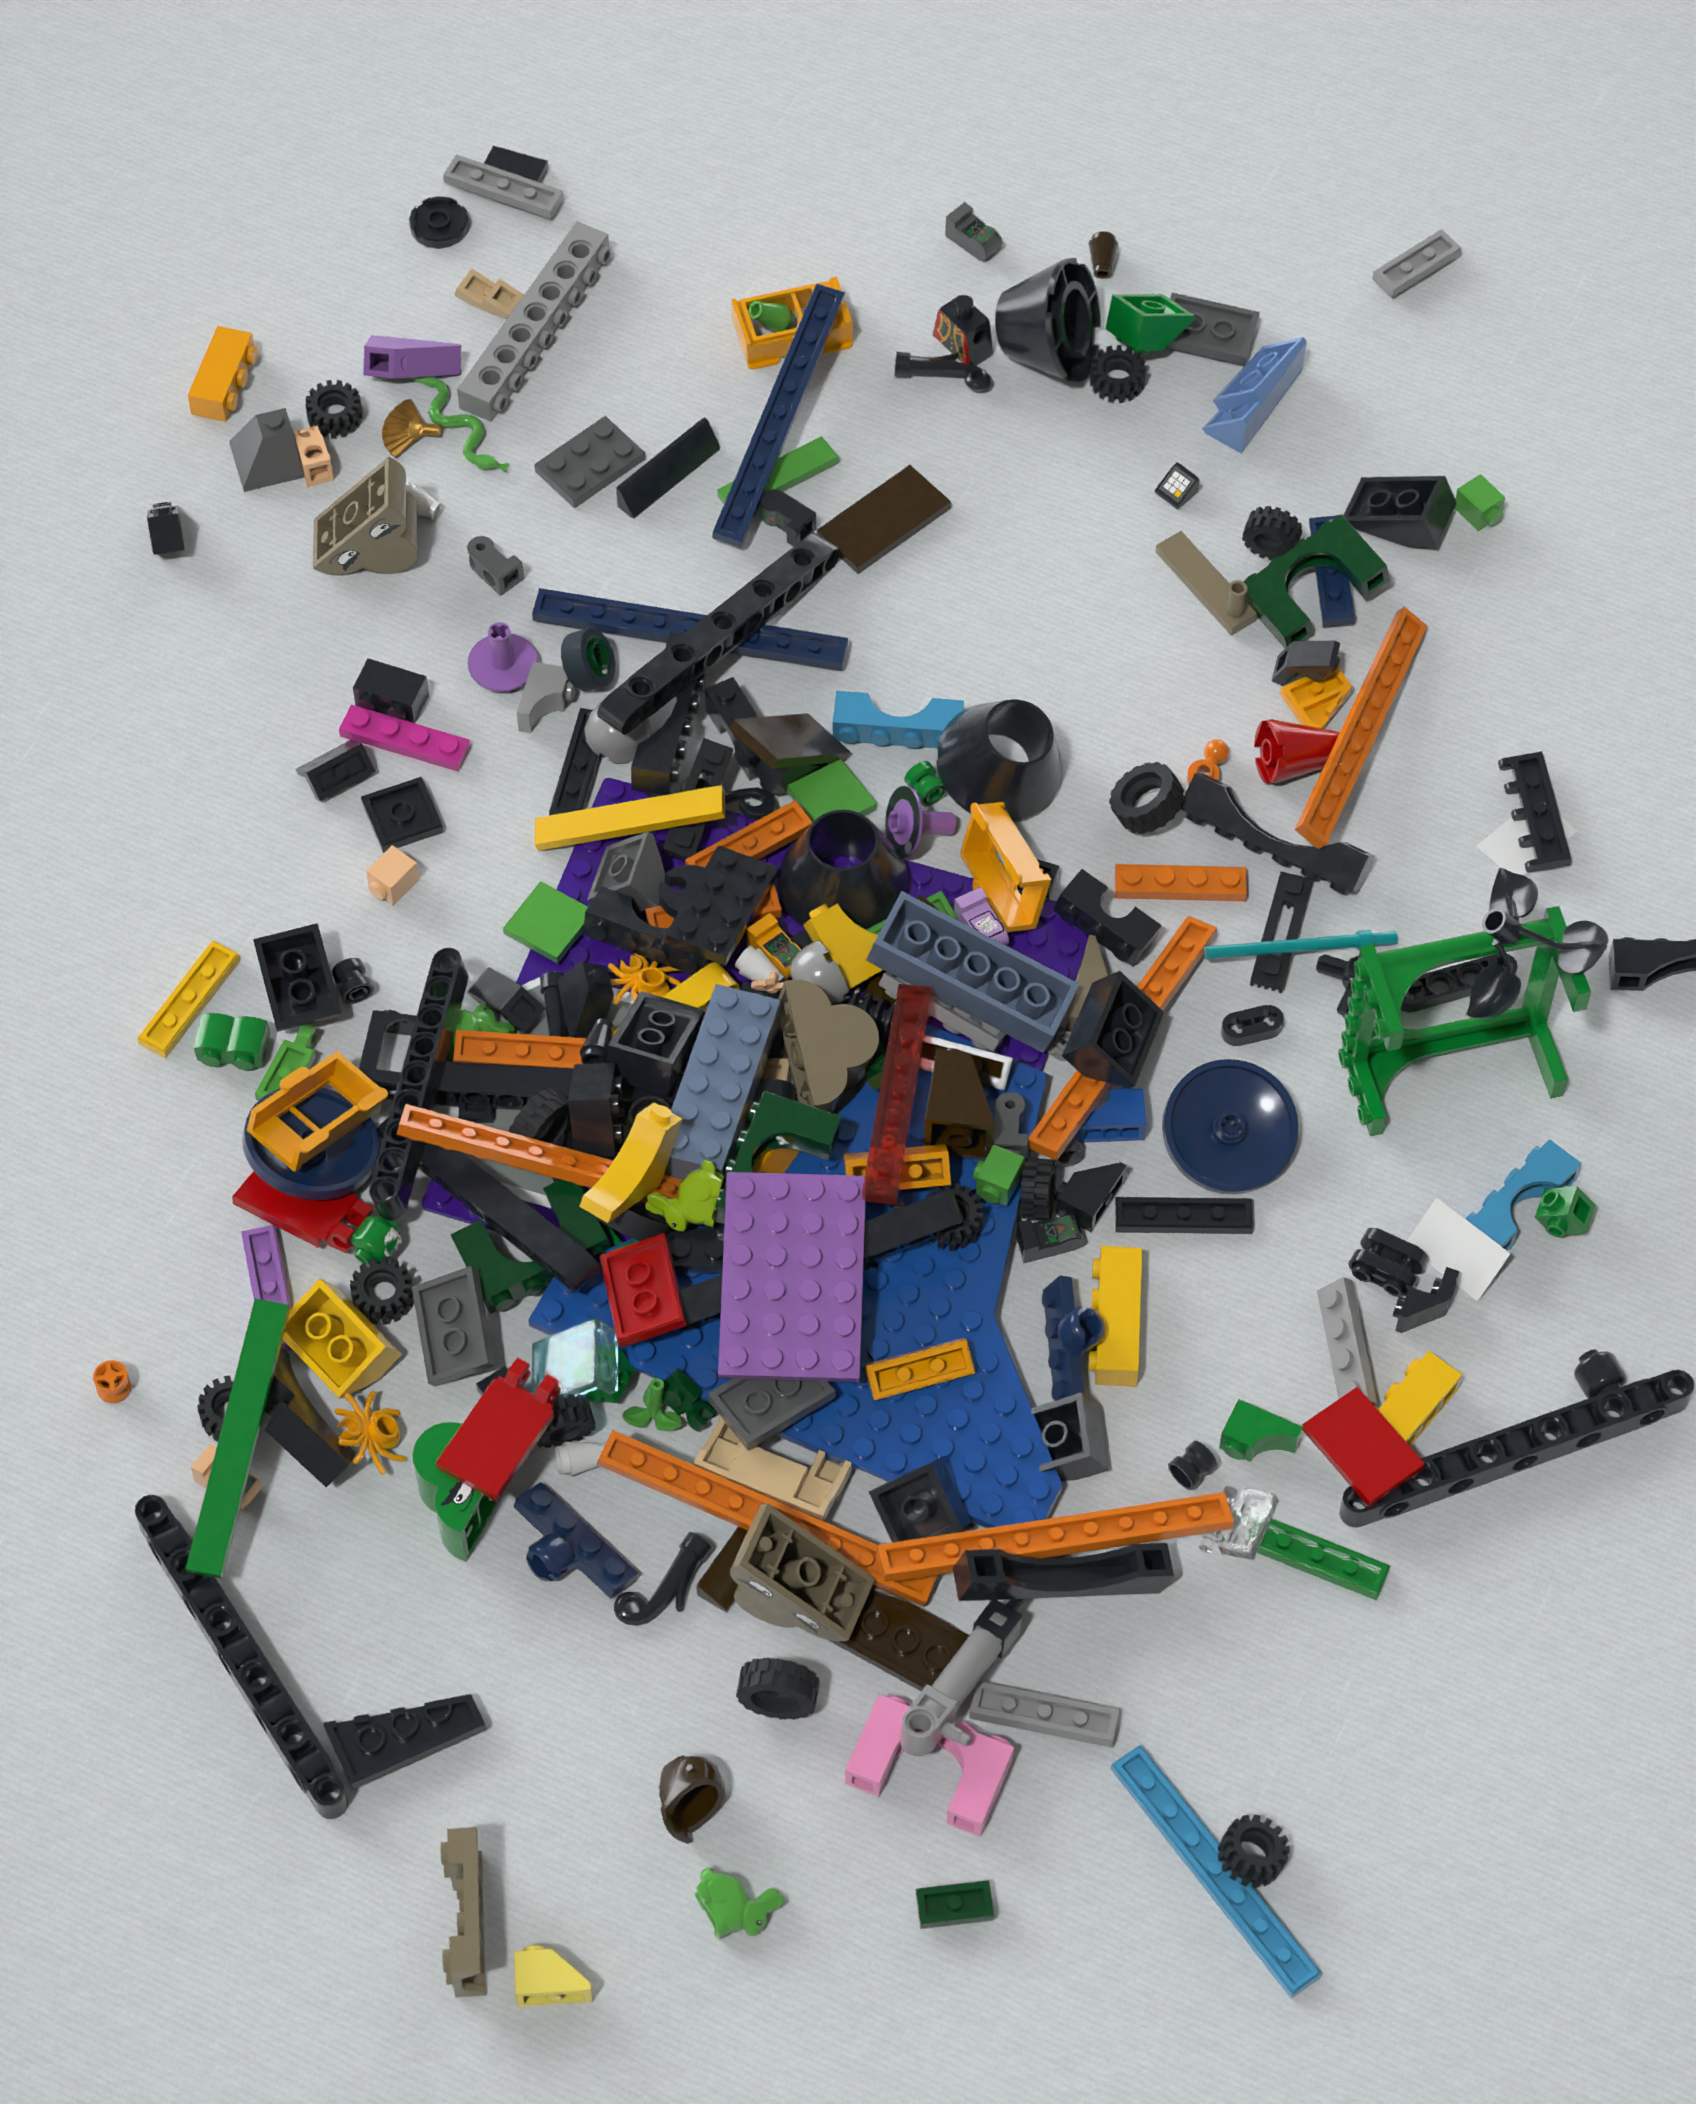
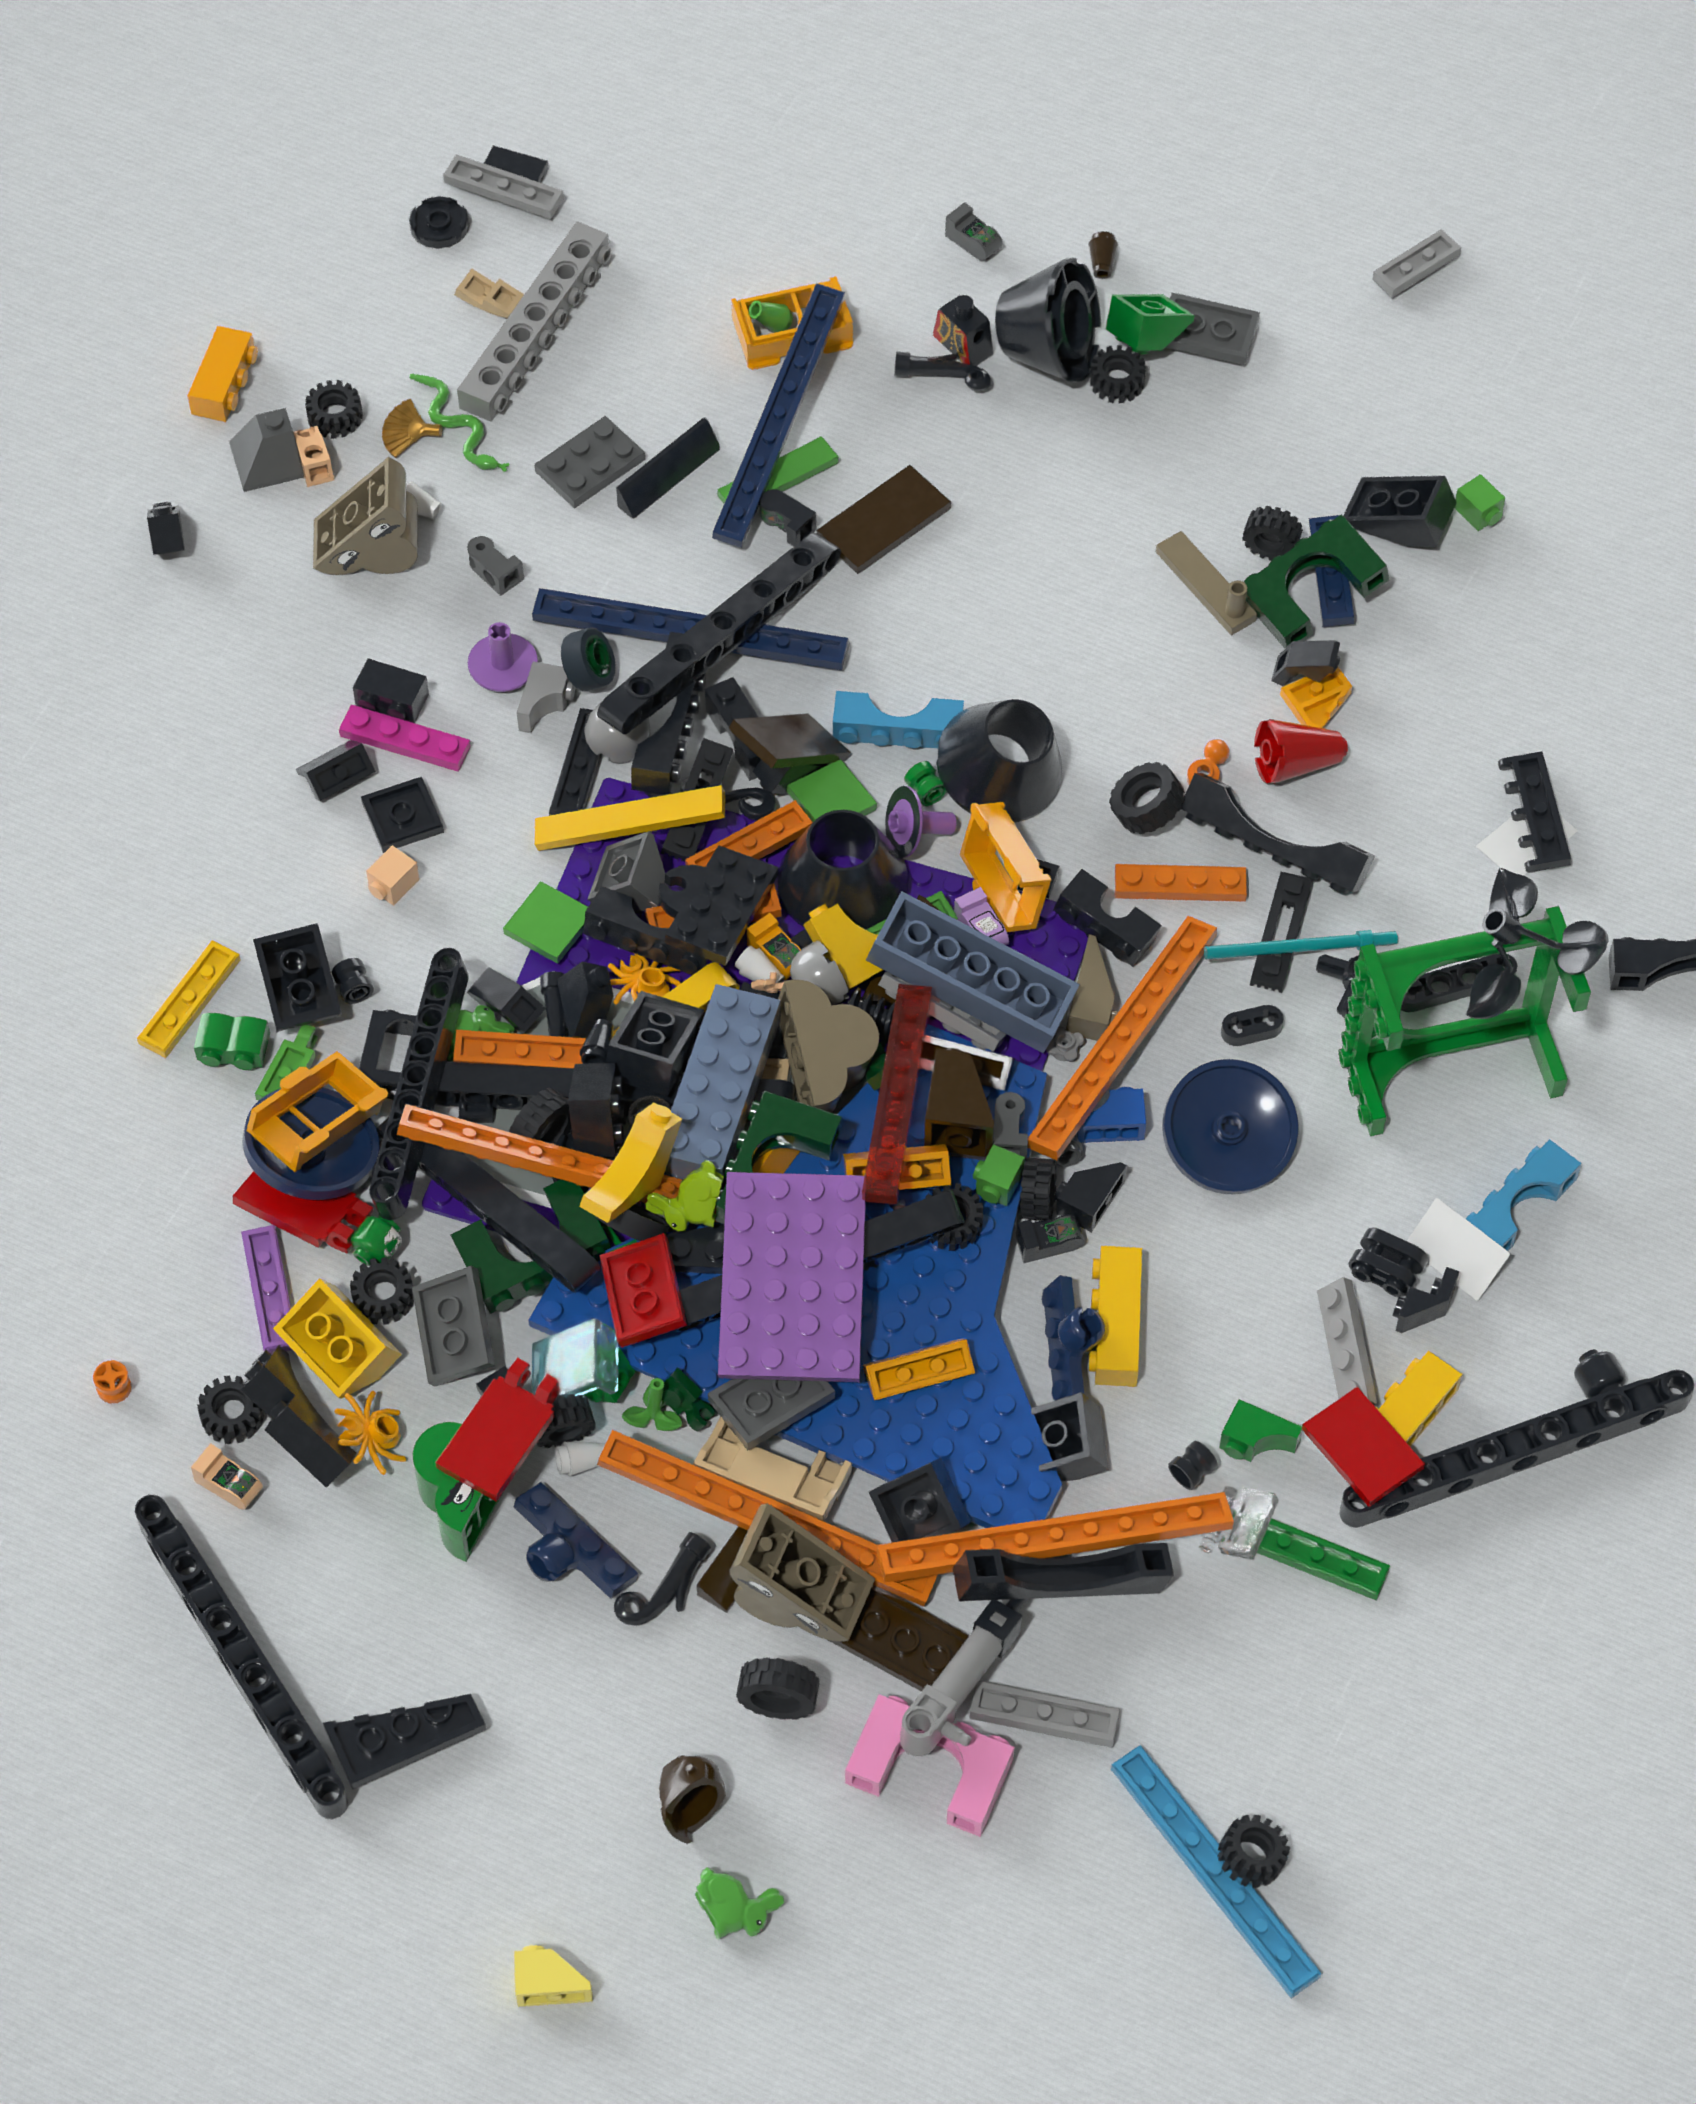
green tile [186,1298,291,1579] -> none
medium lavender slope [363,335,462,378] -> none
dark tan piece [441,1827,485,1997] -> none
dark green plate [915,1880,994,1929] -> none
black slope [1062,971,1165,1088] -> none
black tile [1115,1197,1253,1234] -> none
slope [1155,462,1199,510] -> none
medium blue slope [1202,337,1307,454] -> none
orange plate [1294,606,1427,850] -> none
green brick [1534,1186,1596,1237] -> none

